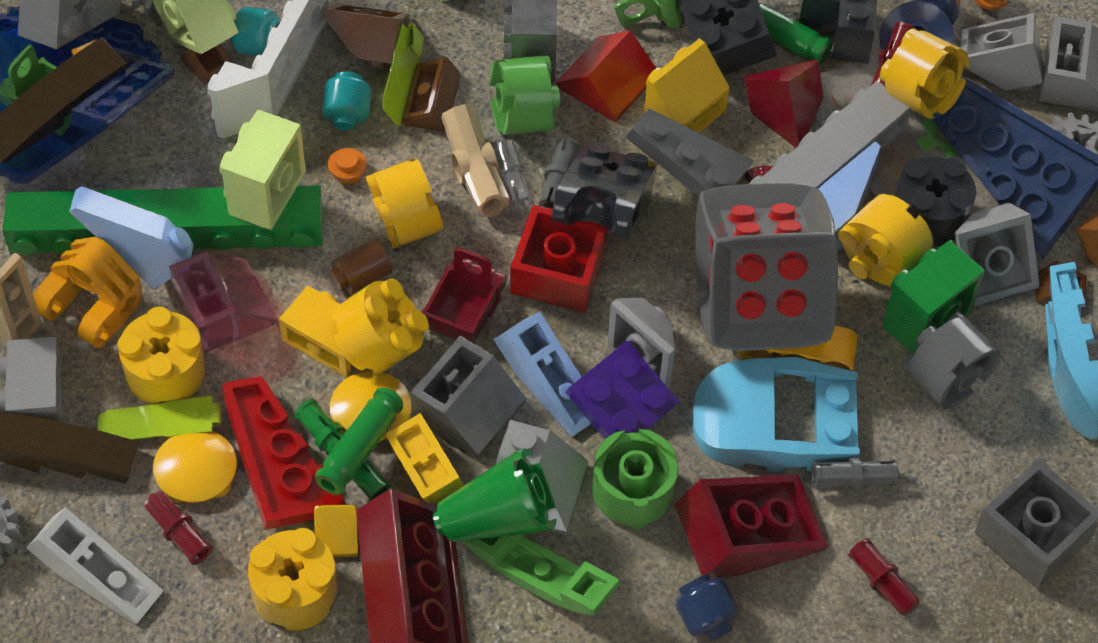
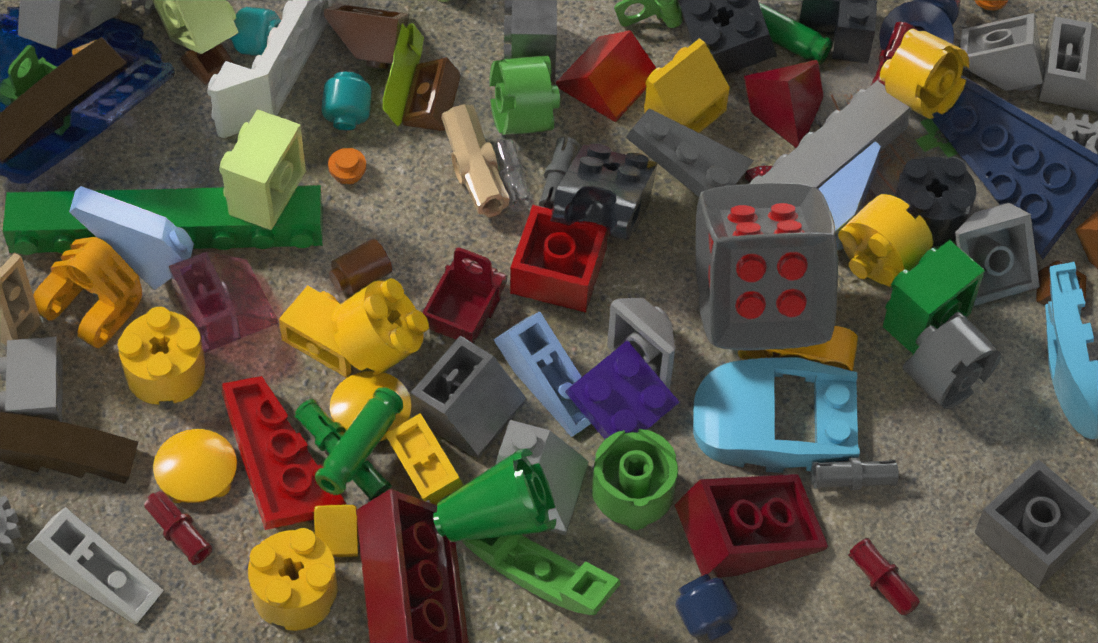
lime piece [97,395,221,440] -> none
yellow brick [365,158,444,249] -> none

